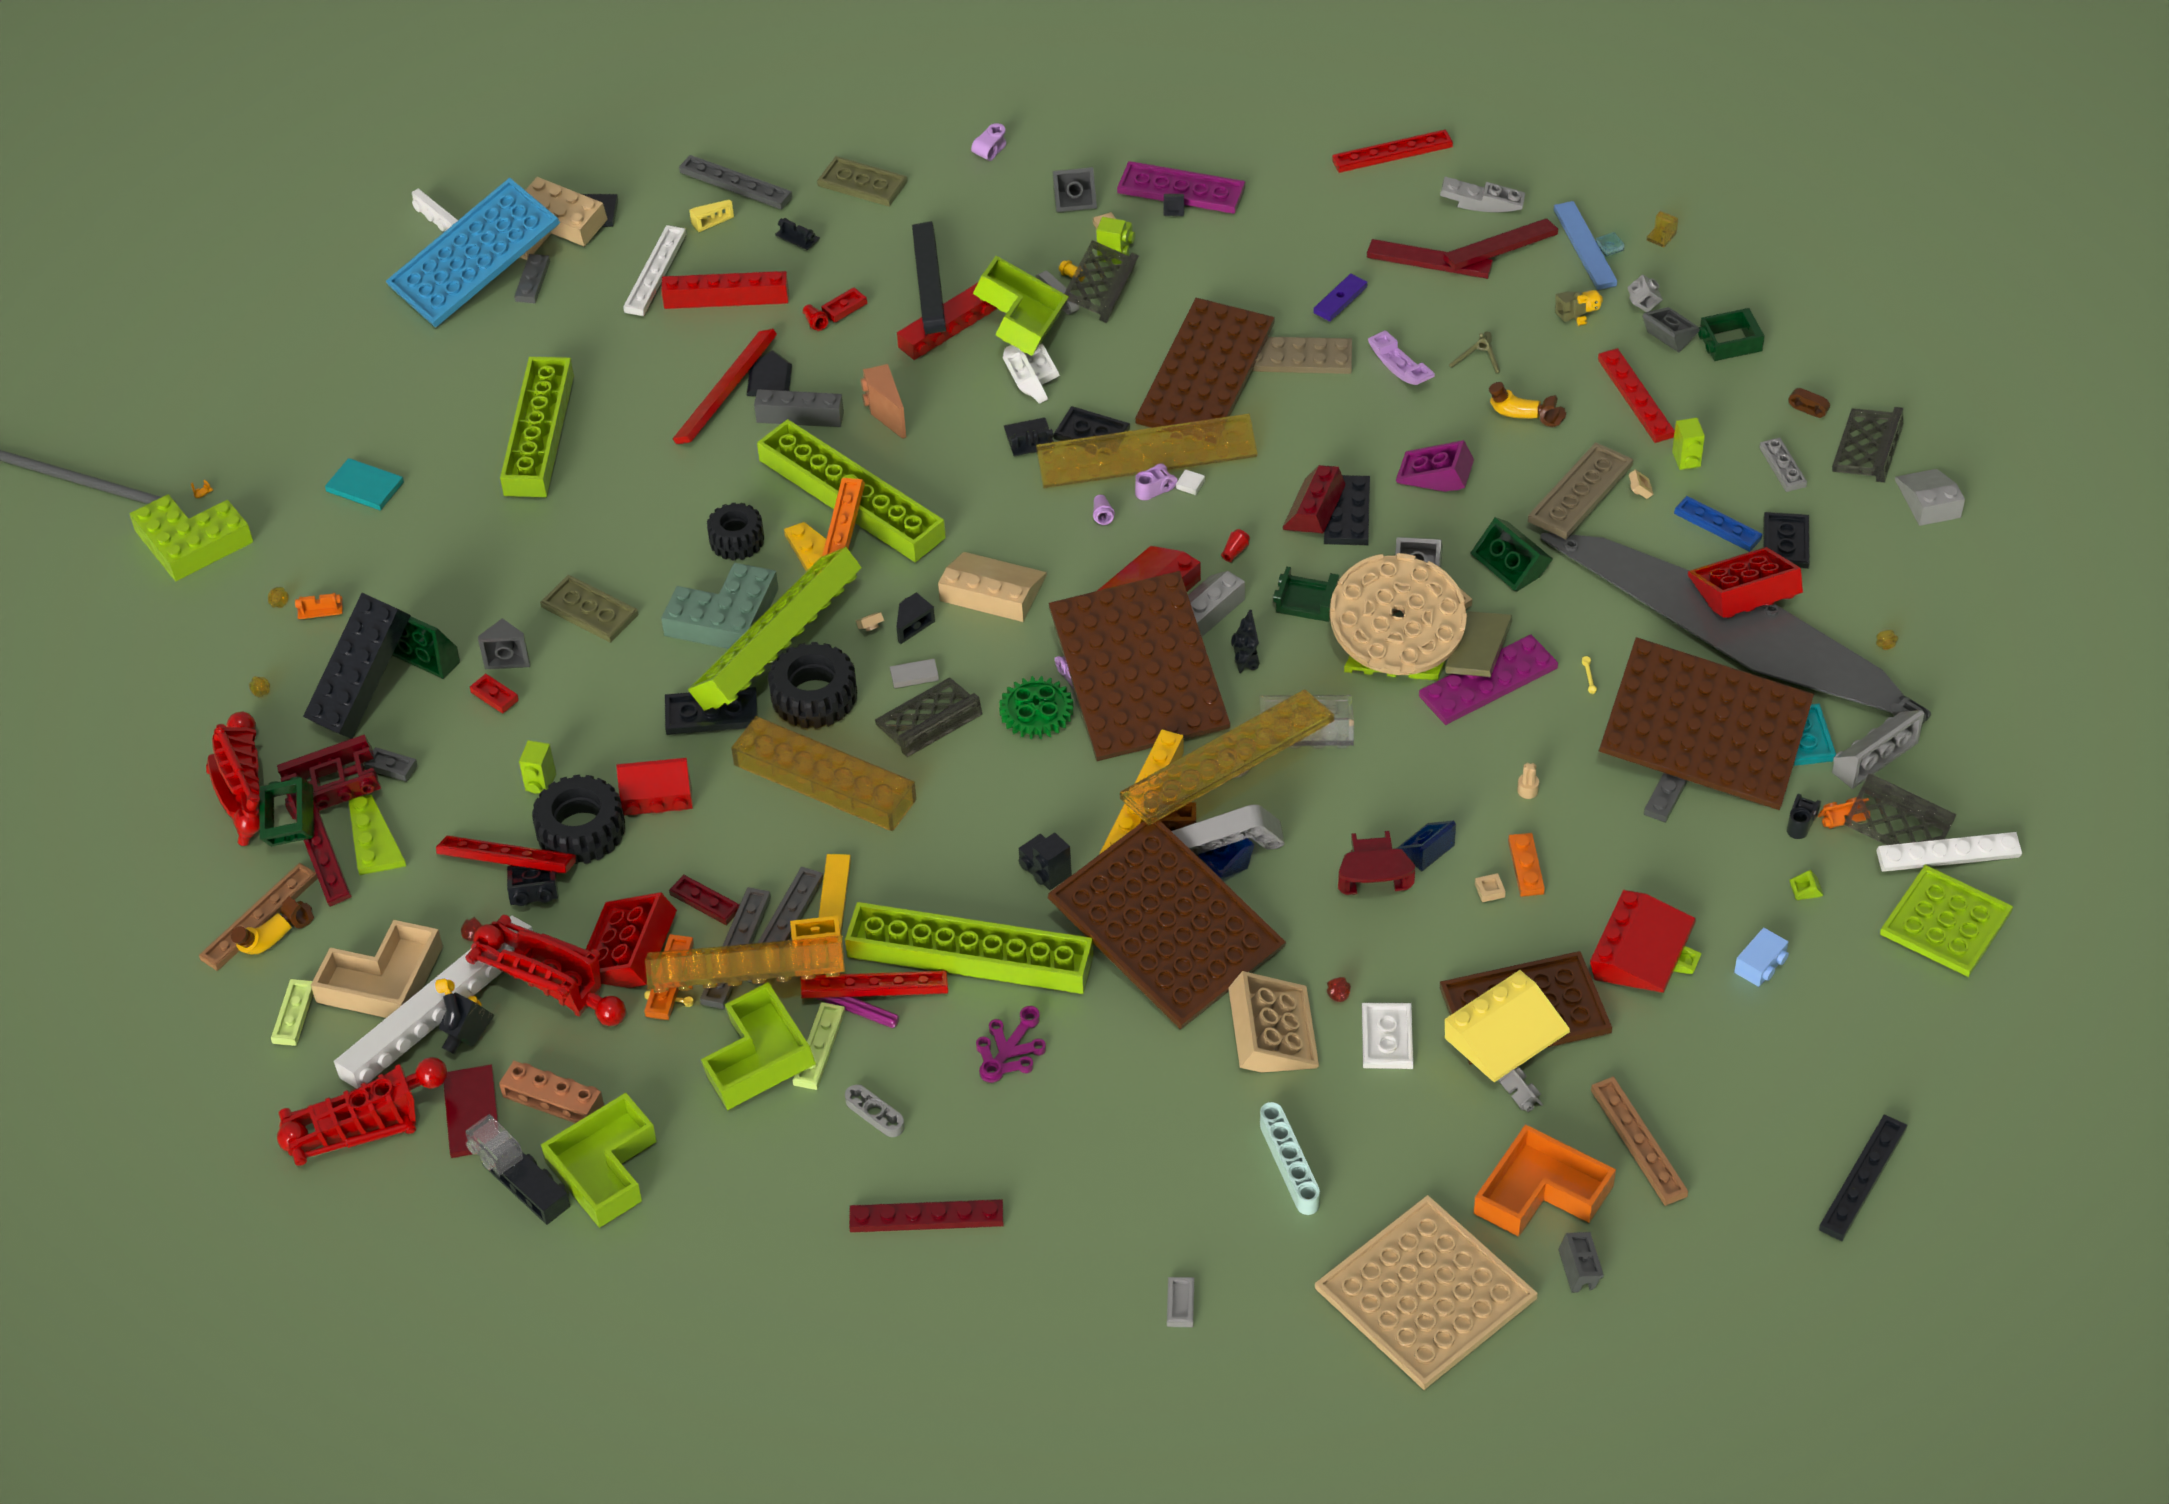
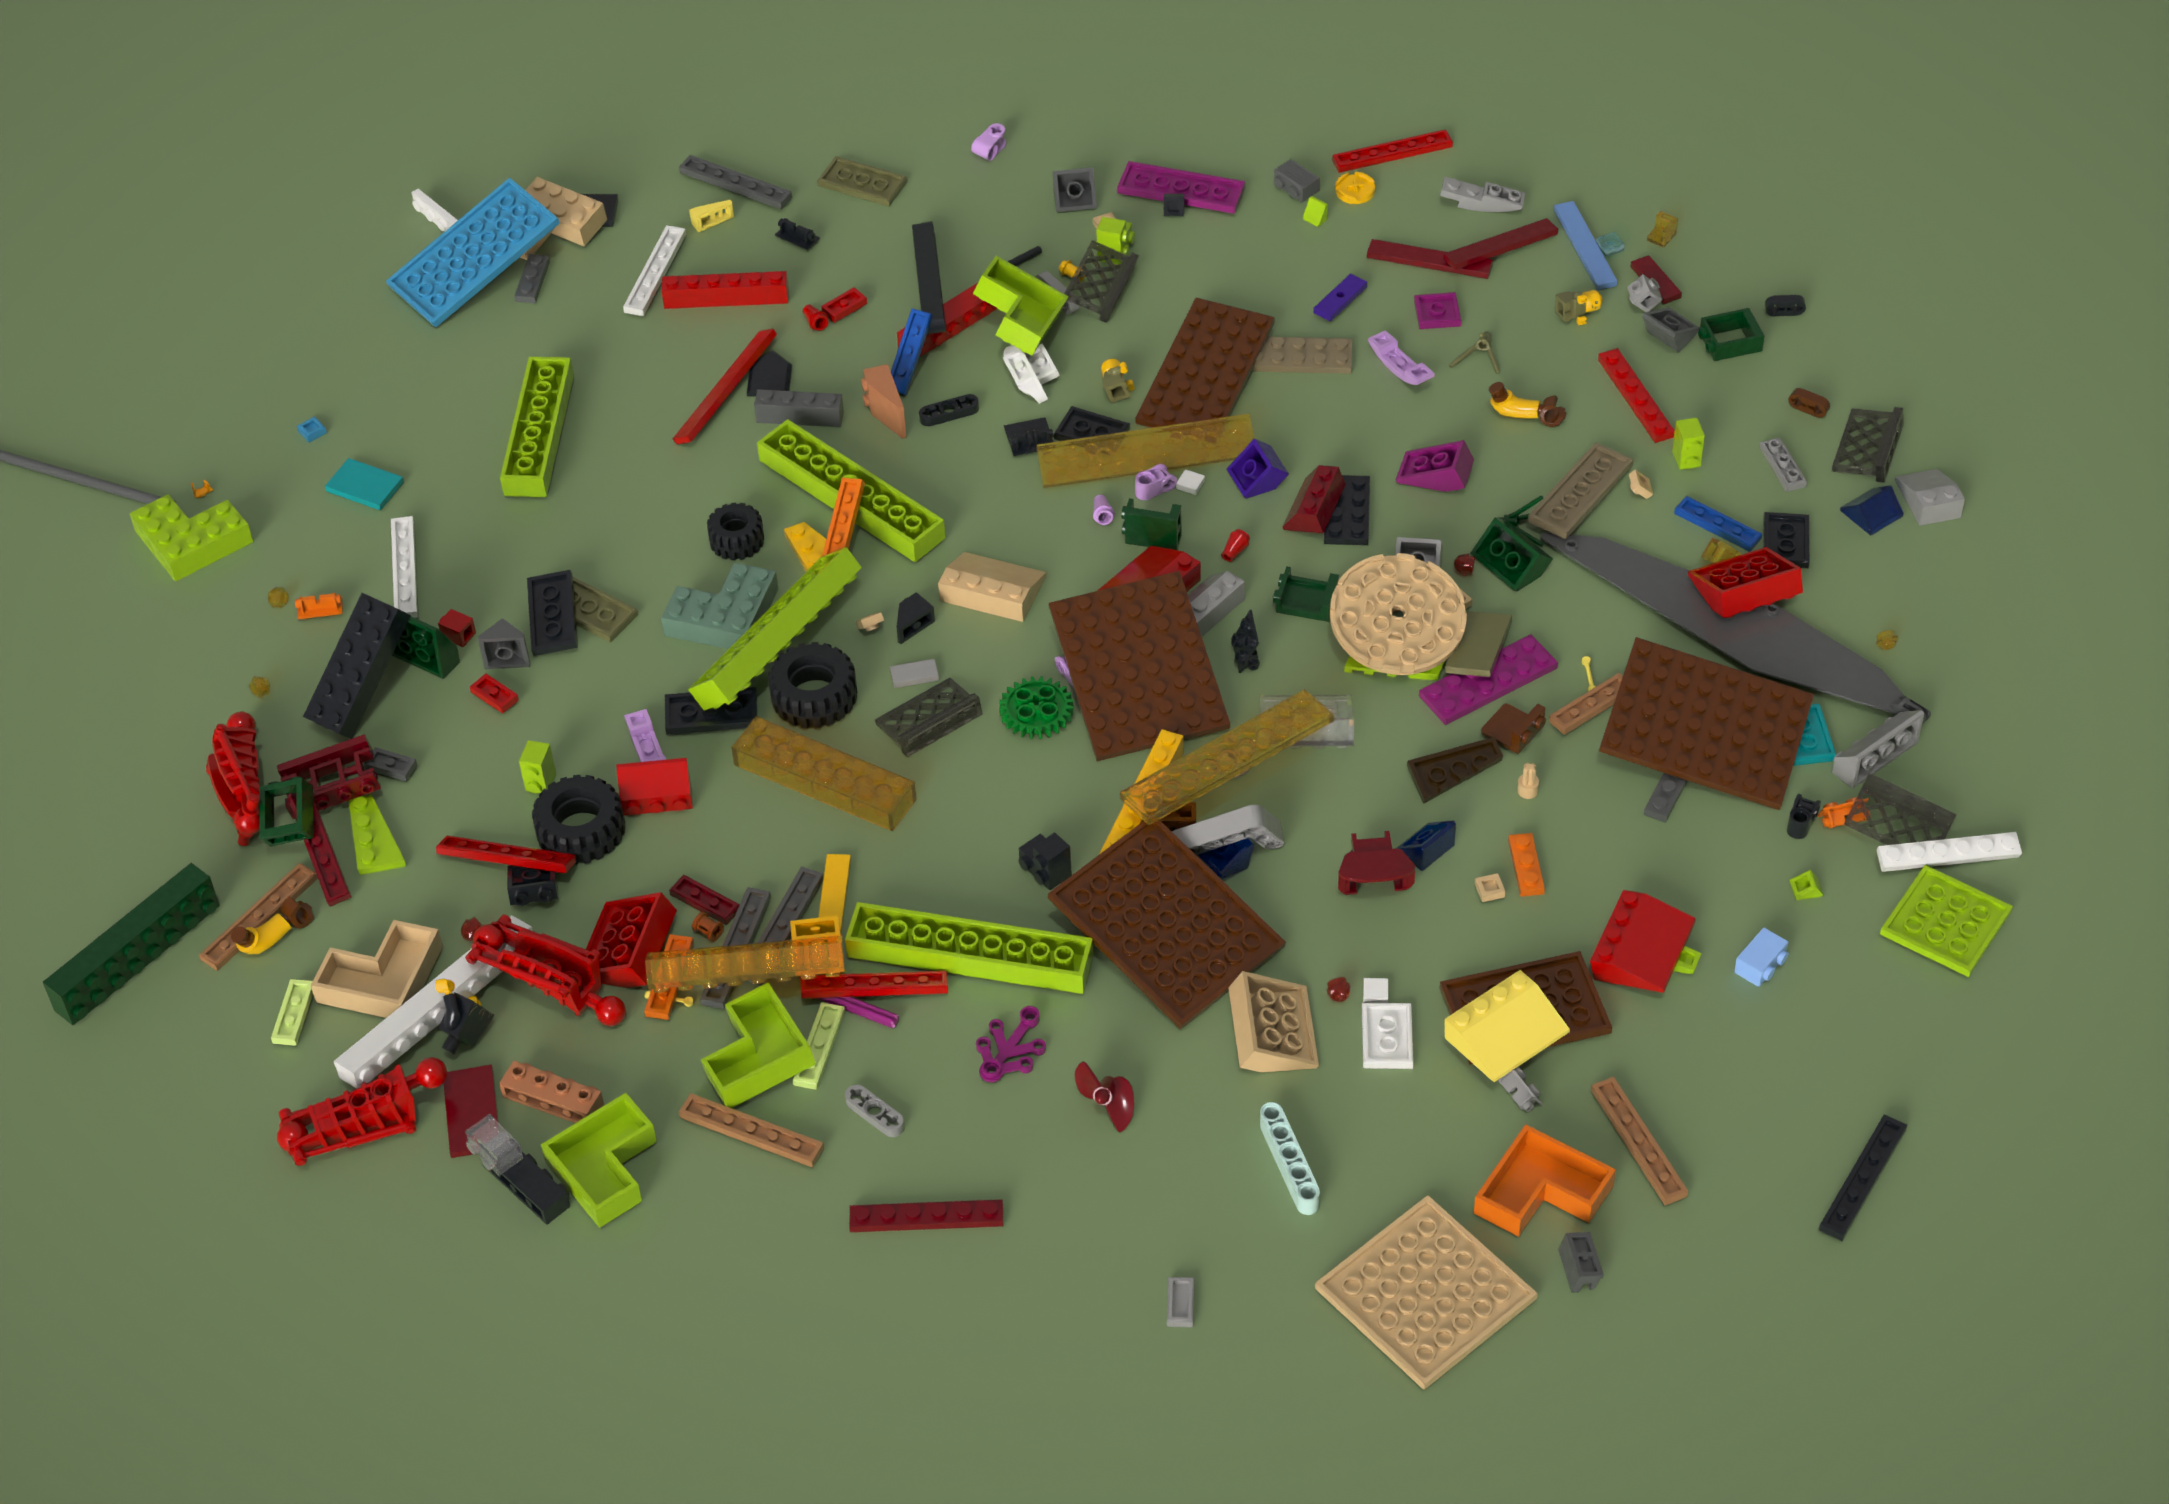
none -> dark green brick [43,863,220,1025]
none -> dark azure tile [296,416,327,443]
none -> white plate [391,516,418,618]
none -> red brick [438,609,476,647]
none -> black plate [527,570,578,656]
none -> lavender slope [624,709,666,762]
none -> medium nougat plate [679,1093,824,1168]
none -> dark orange bush [692,912,724,942]
none -> blue tile [891,308,933,395]
none -> black beam [919,394,979,427]
none -> black bar [1007,246,1042,266]
none -> dark red piece [1075,1061,1134,1132]
none -> olive piece [1101,359,1135,403]
none -> dark green panel [1121,498,1182,550]
none -> dark purple slope [1226,438,1289,499]
none -> dark grey brick [1274,159,1320,202]
none -> lime slope [1303,196,1328,227]
none -> yellow tile [1335,172,1375,204]
none -> white tile [1363,978,1388,1003]
none -> dark brown wing [1407,737,1503,804]
none -> magenta tile [1414,292,1461,329]
none -> clear red plate [1454,553,1475,576]
none -> reddish brown bracket [1481,703,1546,754]
none -> dark green plant [1497,496,1544,547]
none -> medium nougat plate [1549,673,1623,735]
none -> dark red tile [1630,255,1682,305]
none -> clear yellow panel [1701,538,1742,563]
none -> black beam [1765,295,1806,317]
none -> clear blue slope [1840,485,1904,536]

